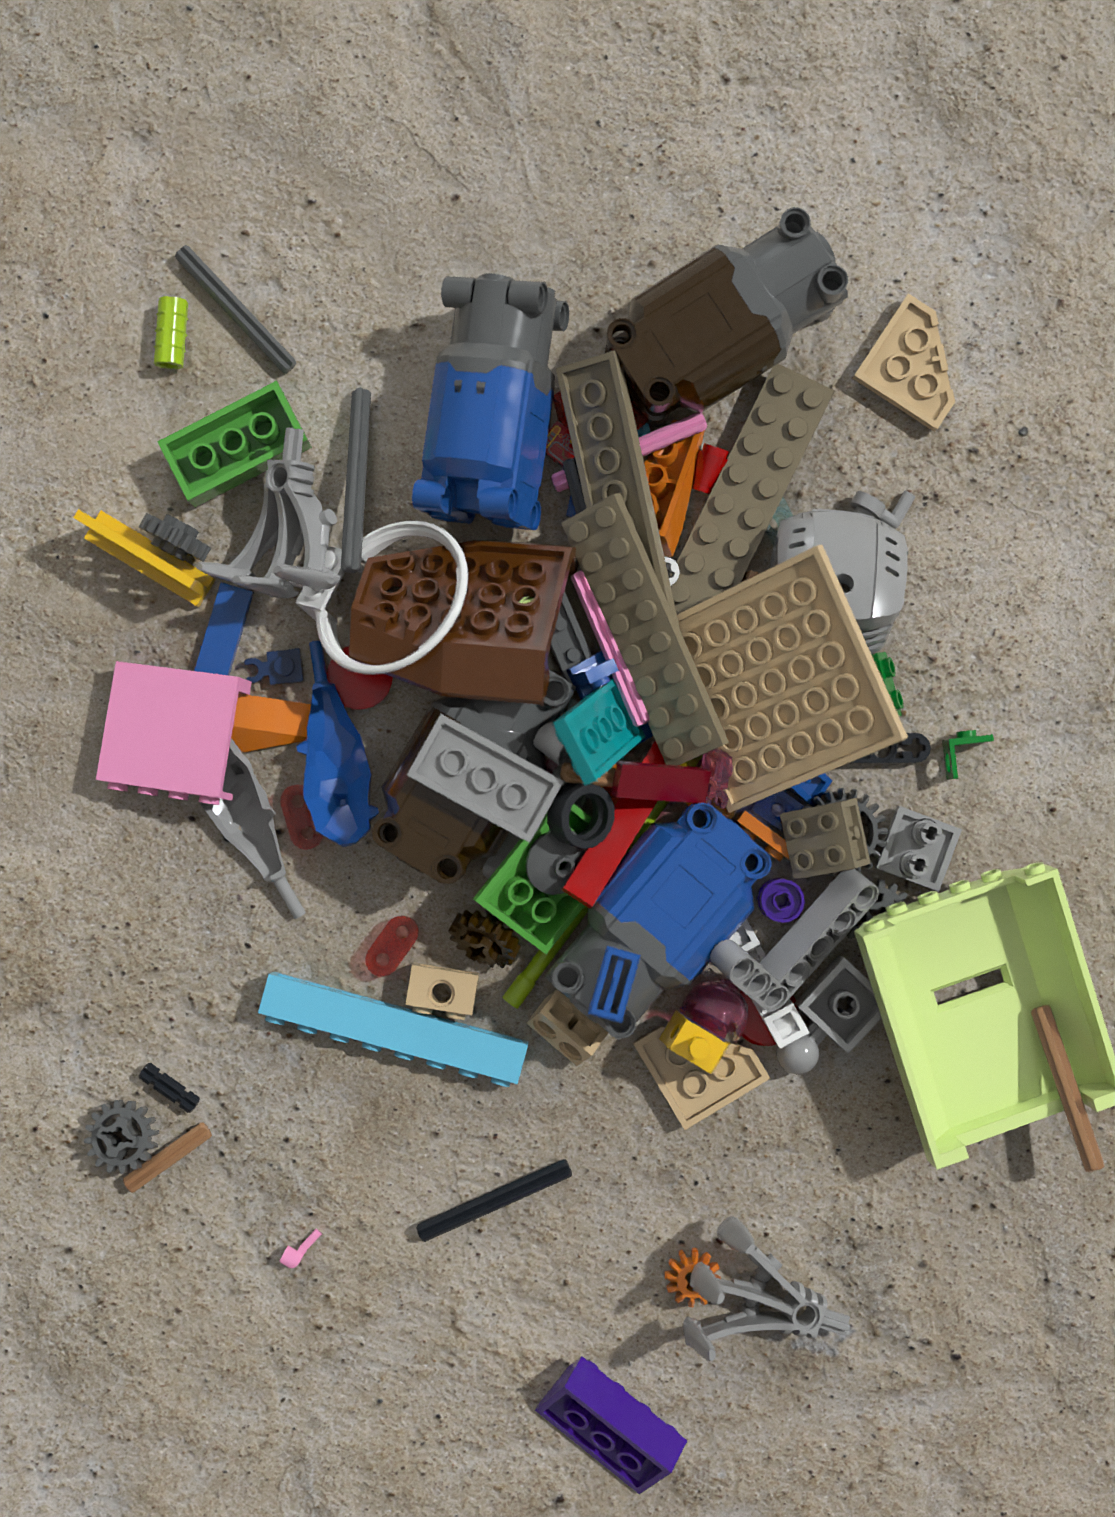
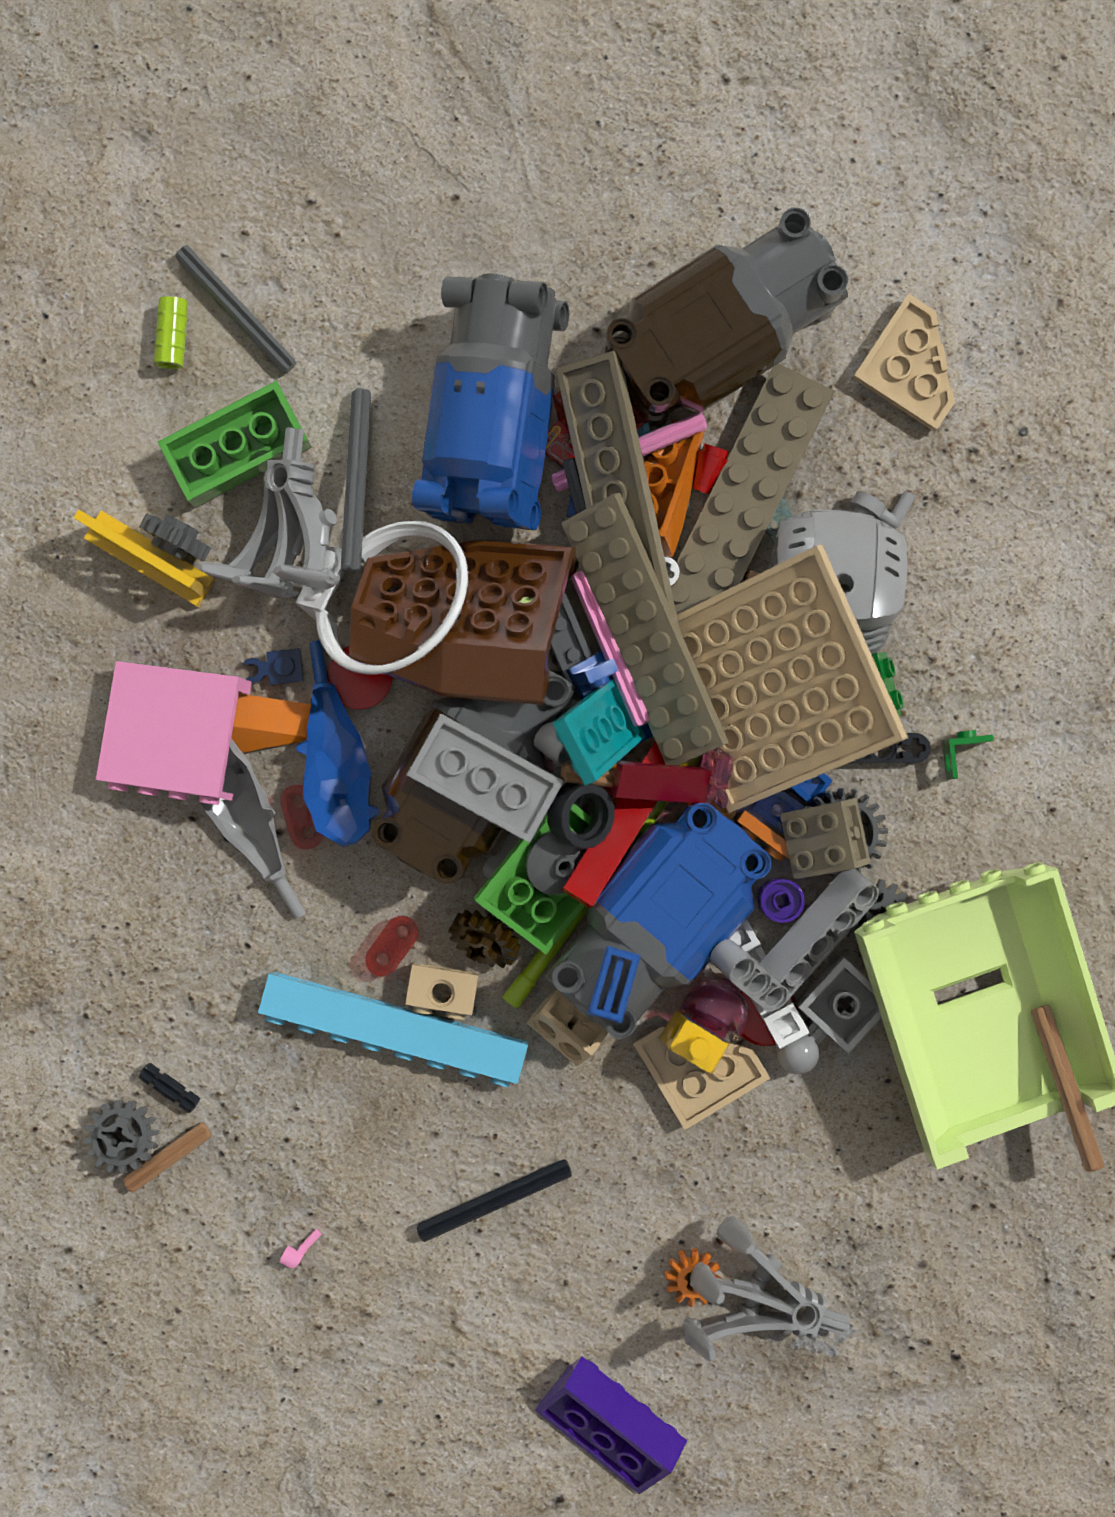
blue tile [194,582,254,676] -> none
light grey plate [874,806,962,892] -> none

